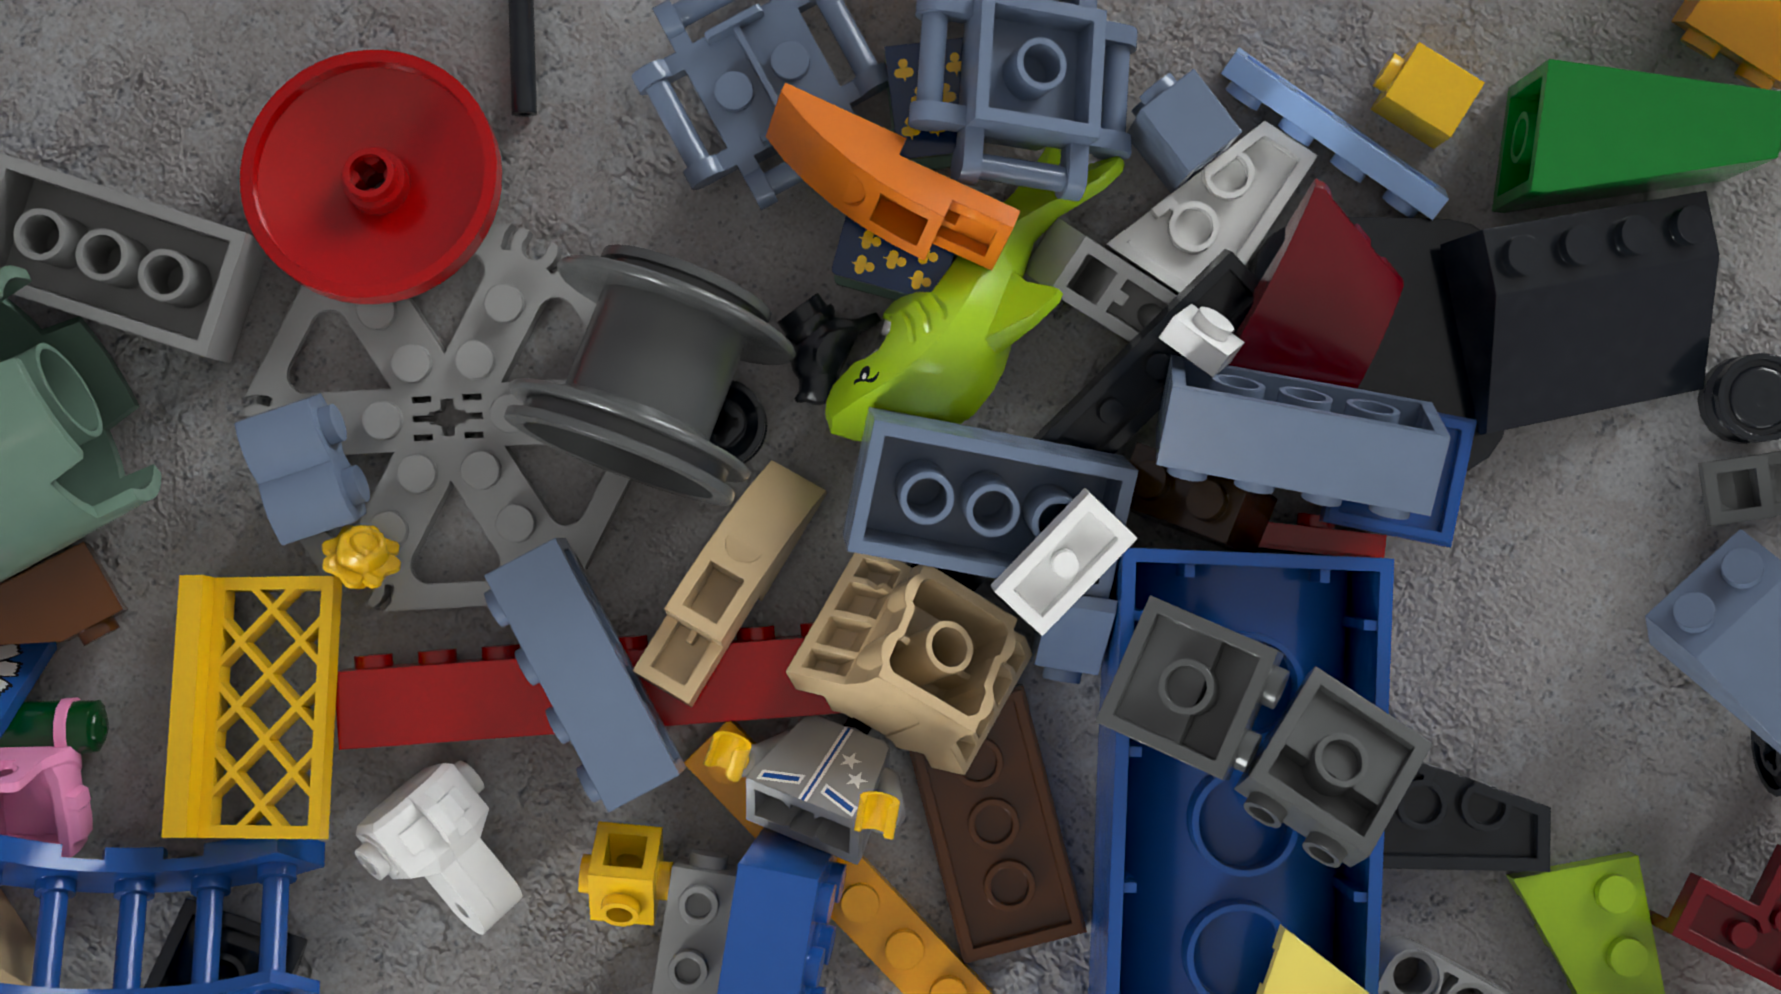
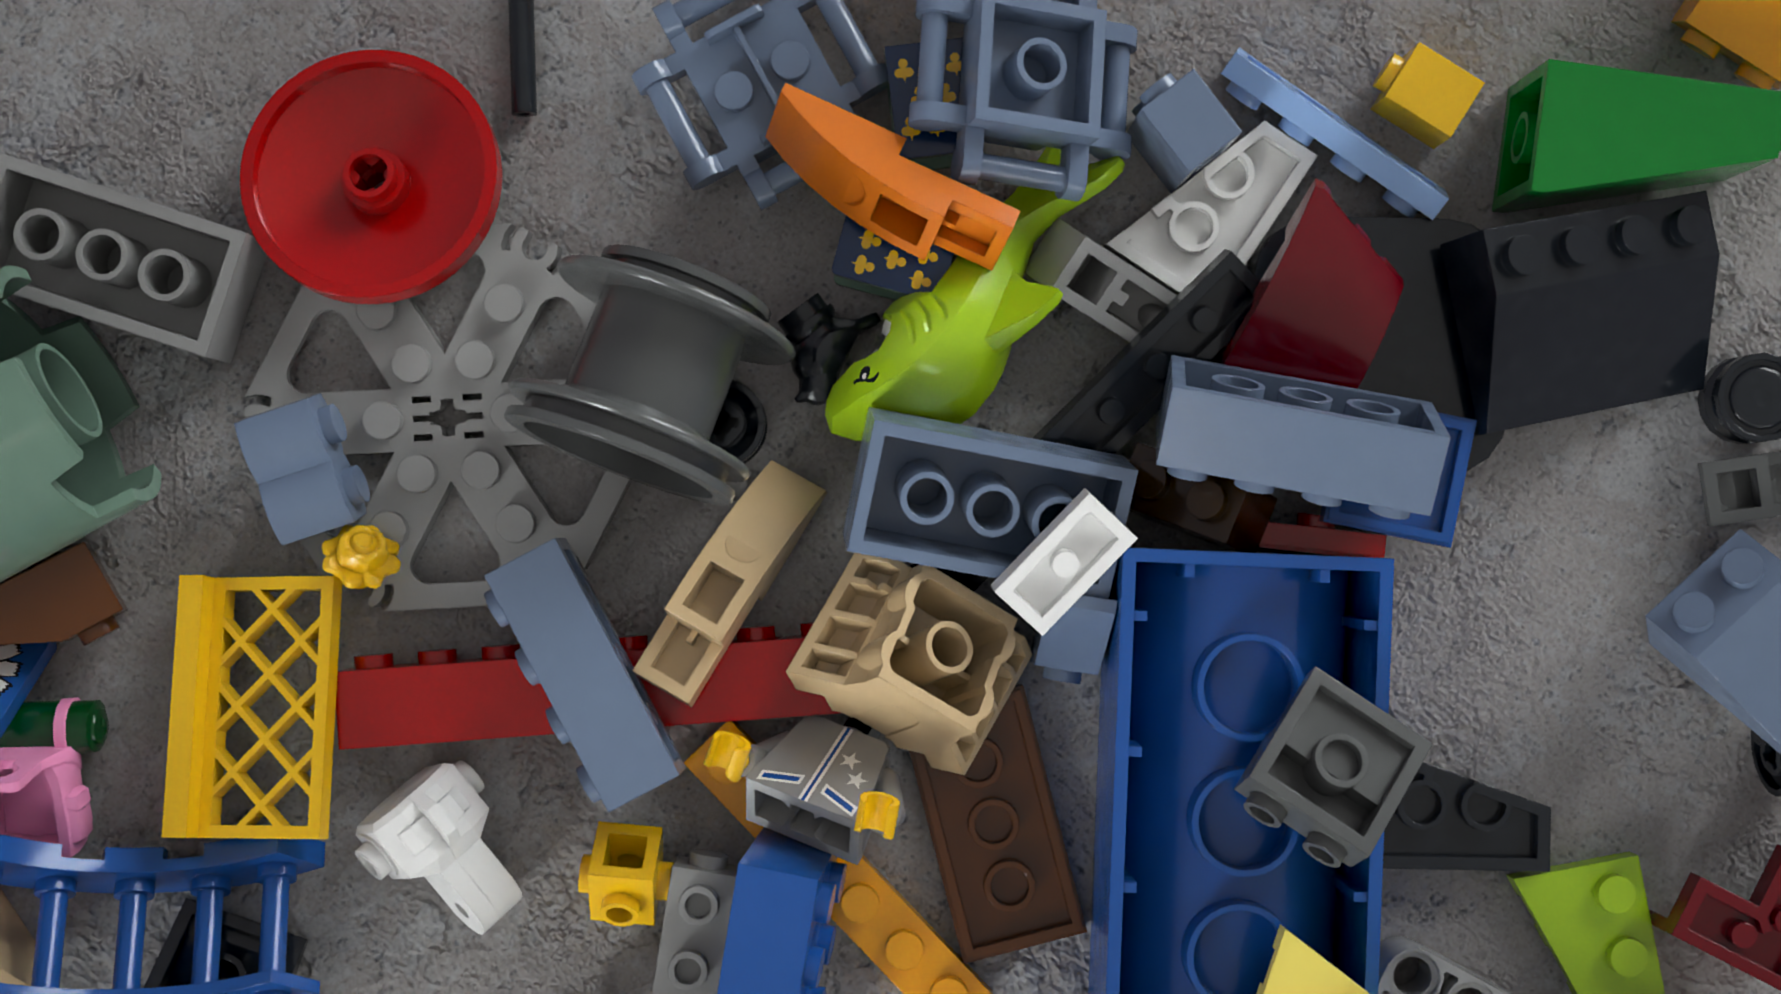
dark grey plate [1095,595,1290,780] -> none
white plate [1159,304,1245,377] -> none

